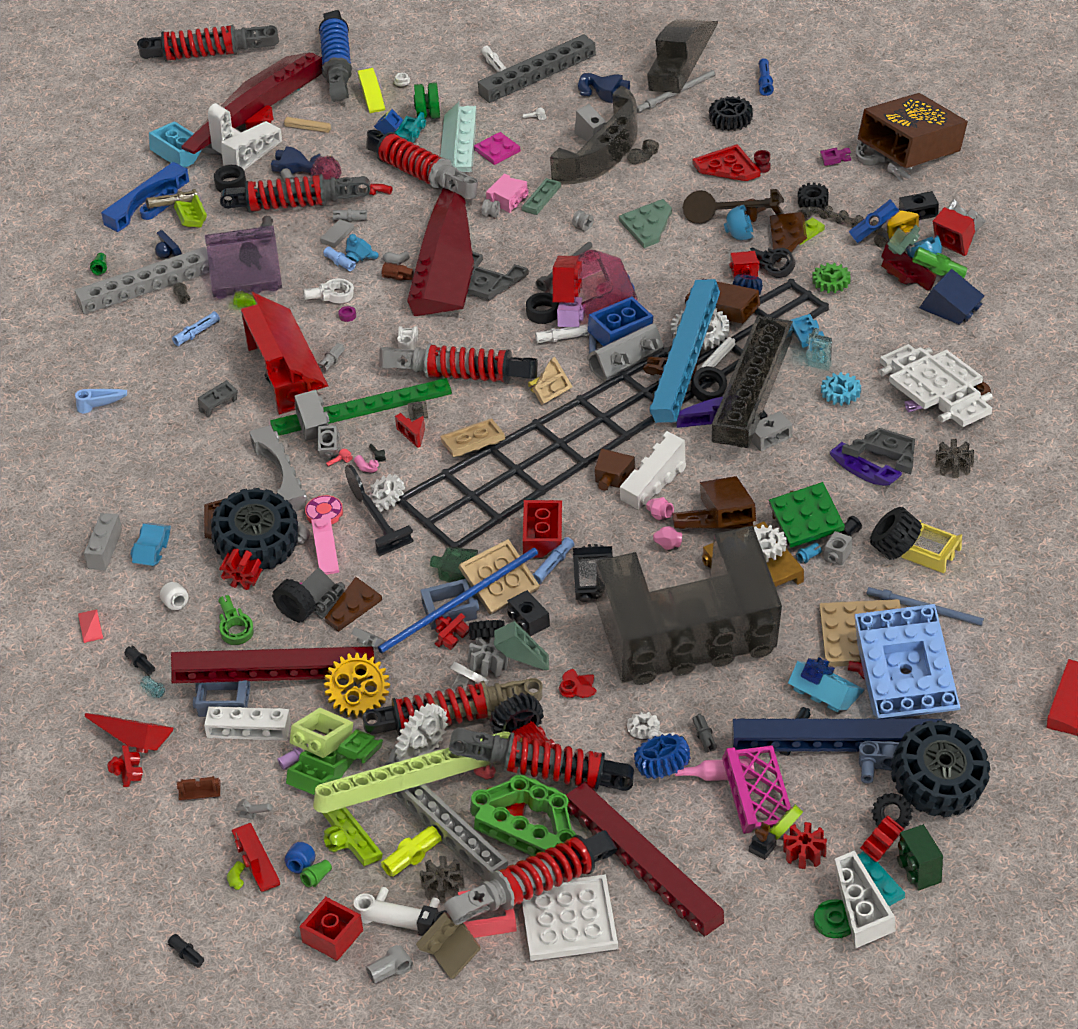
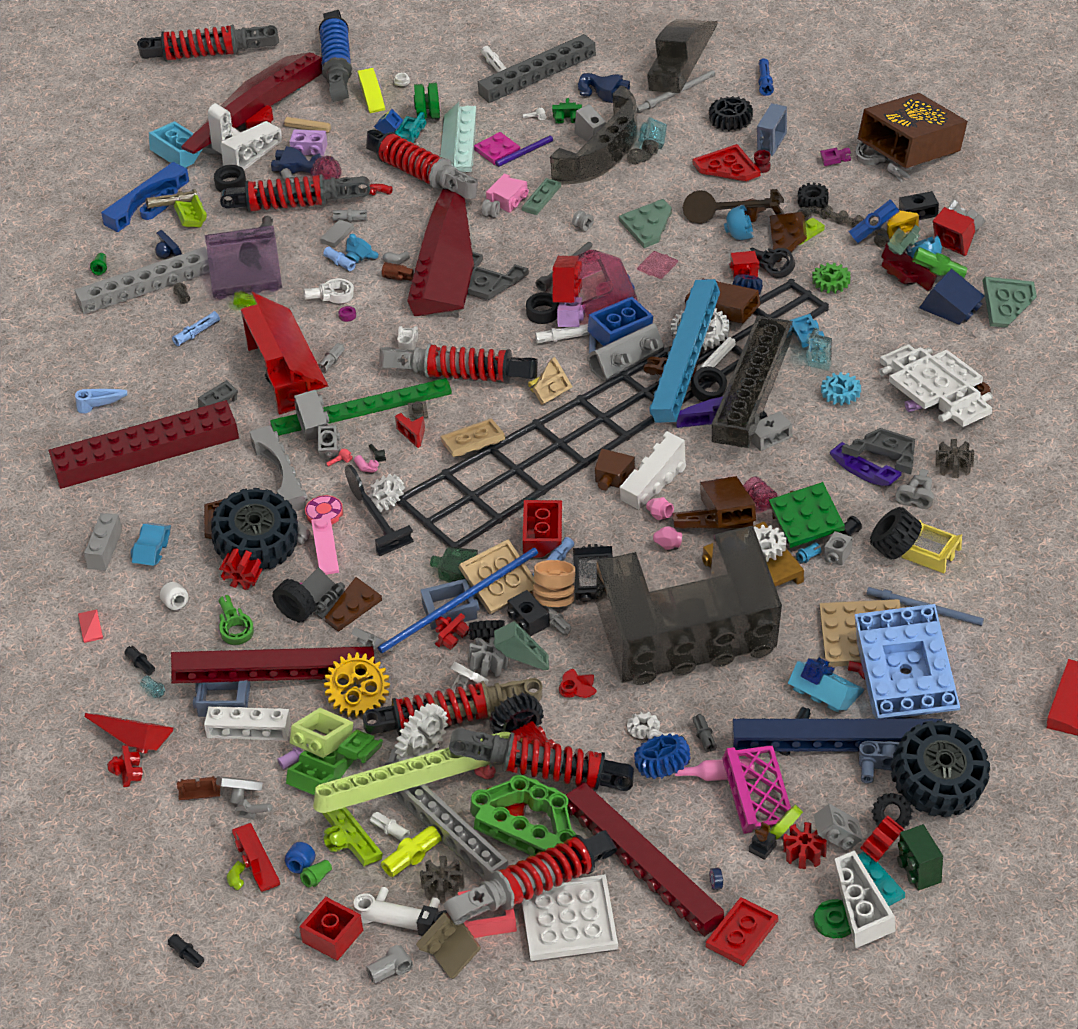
none -> dark red brick [48,400,239,489]
none -> light grey tile [216,776,263,804]
none -> lavender brick [290,130,328,156]
none -> white axle [370,812,410,841]
none -> dark purple bar [495,135,553,167]
none -> light nougat wheel [533,560,575,607]
none -> light grey axle [545,606,571,635]
none -> green hips [552,98,582,123]
none -> clear pink piece [637,251,678,279]
none -> clear light blue bracket [638,117,667,149]
none -> red plate [706,897,778,967]
none -> dark blue tile [709,867,723,890]
none -> clear pink wheel [743,476,777,512]
none -> sand blue window [757,103,787,156]
none -> light grey brick [814,804,863,851]
none -> light grey piece [896,469,934,509]
none -> sand green plate [982,276,1037,328]

